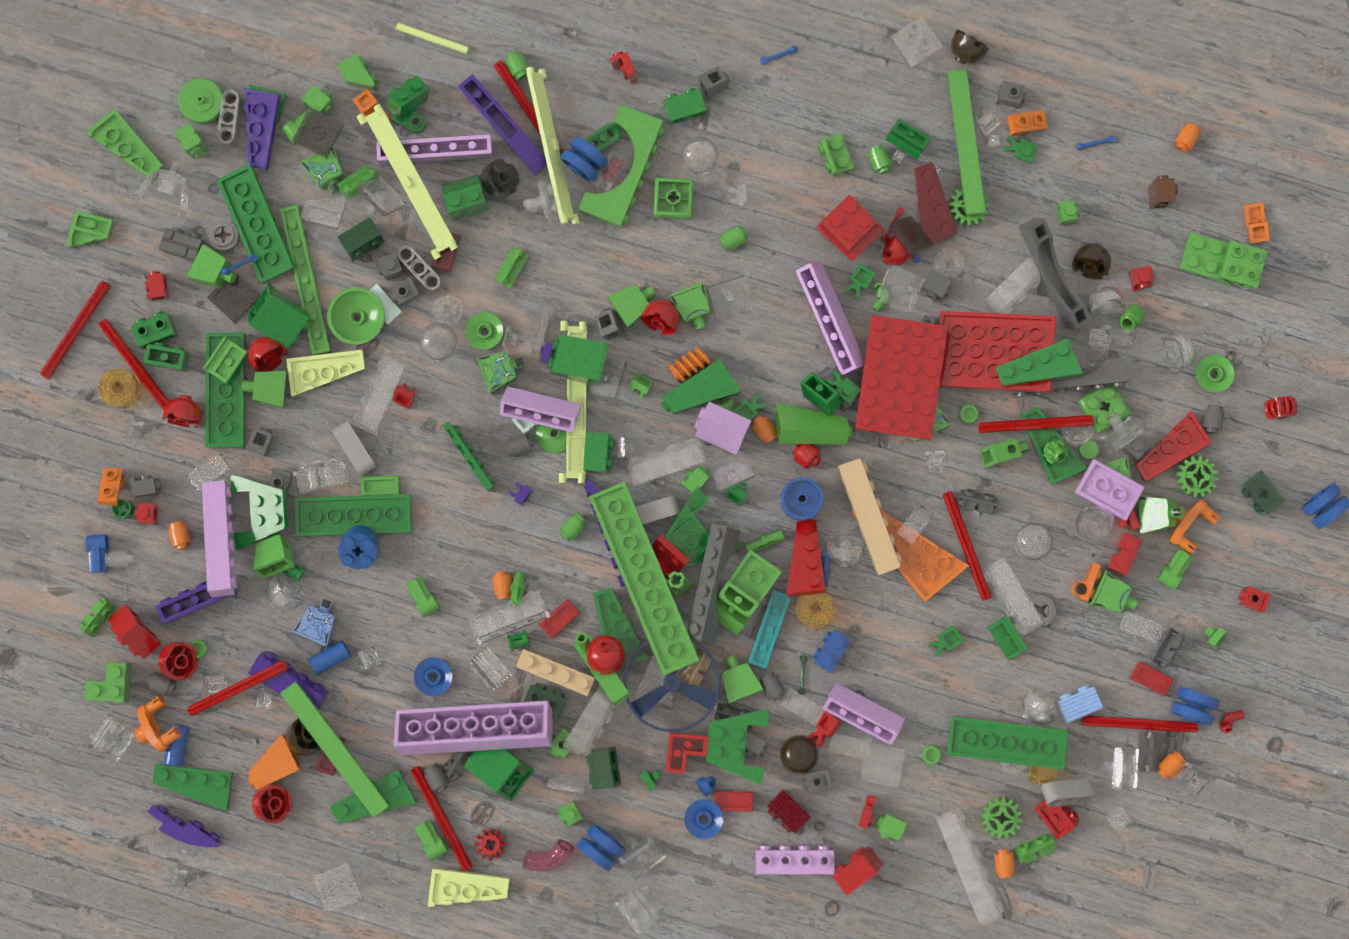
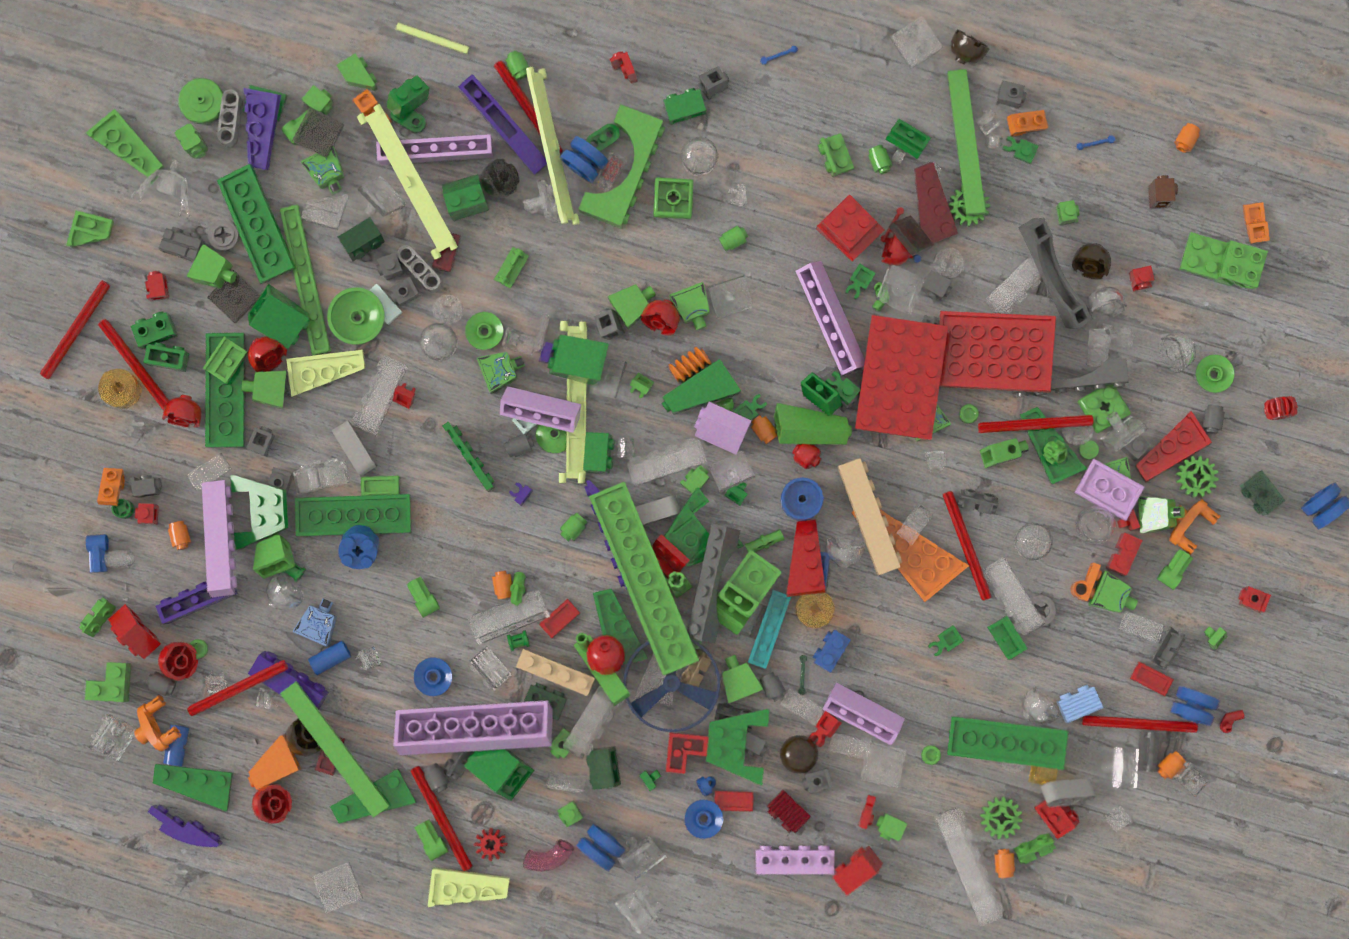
blue hinge [221,254,258,275] -> none
bright green hinge [337,164,378,200] -> none
green wing [996,339,1083,387] -> none
bright green brick [1120,305,1145,331] -> none

